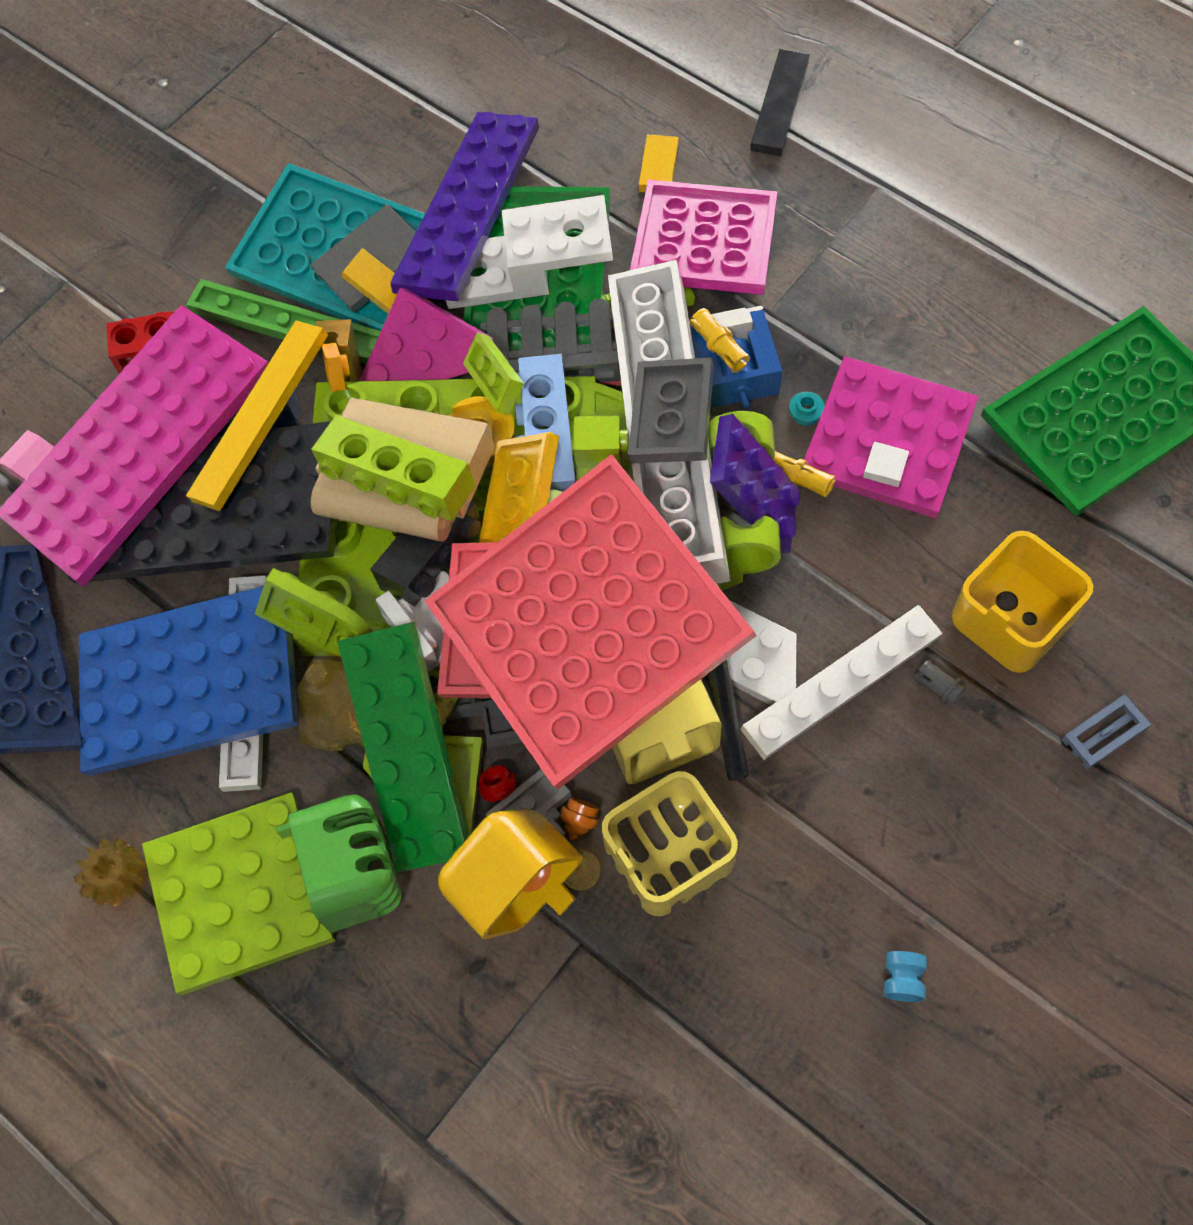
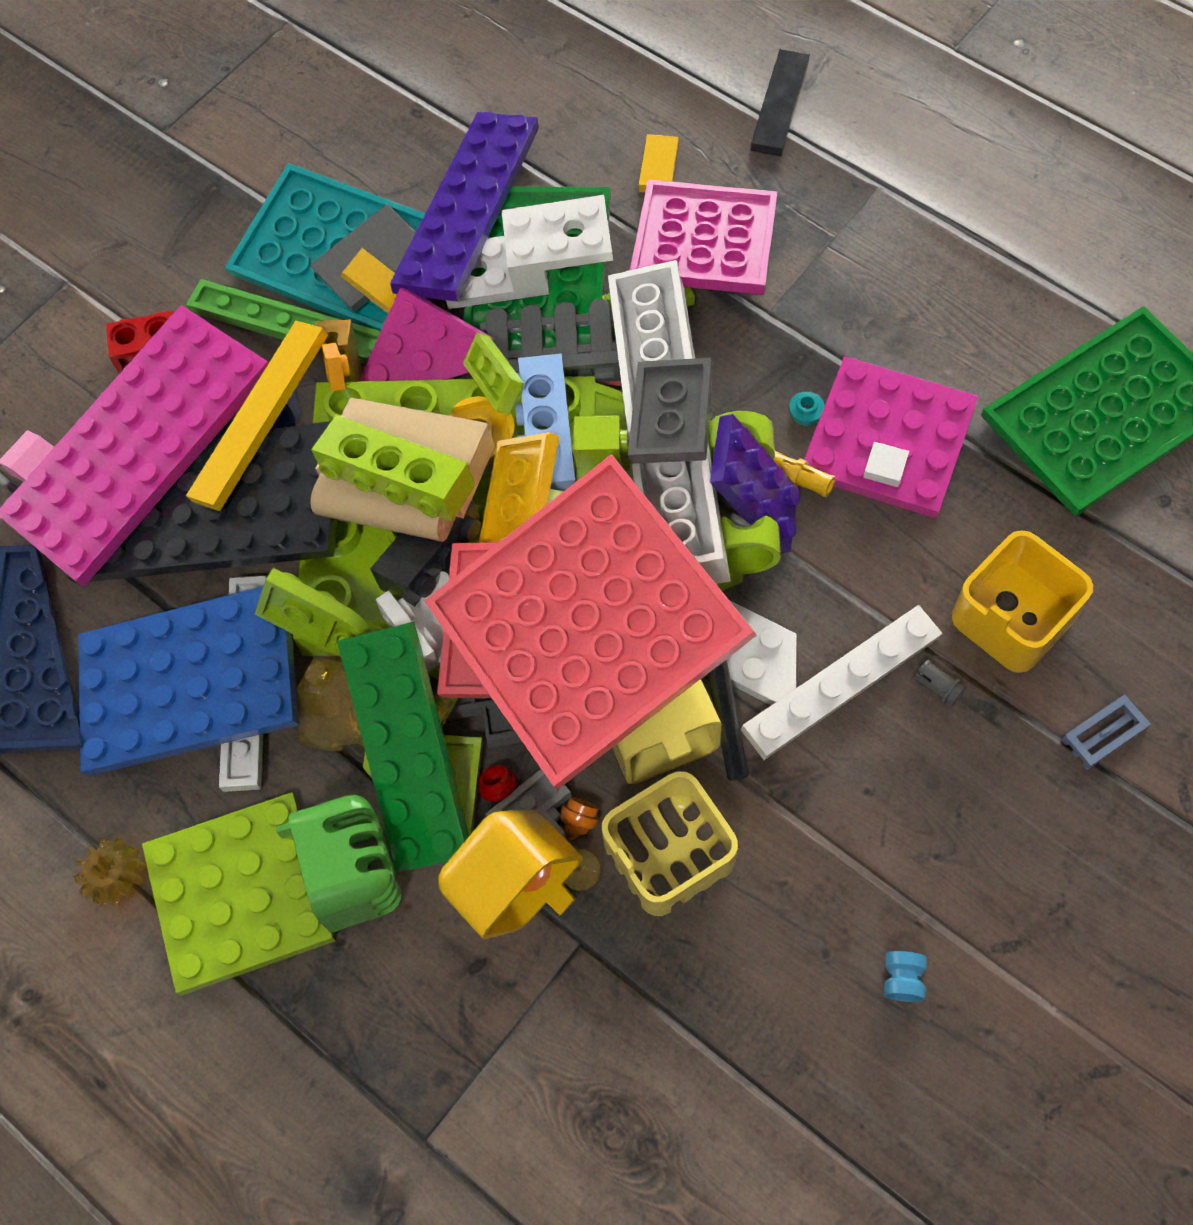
blue piece [689,306,782,409] -> none
yellow pin [690,308,750,373] -> none

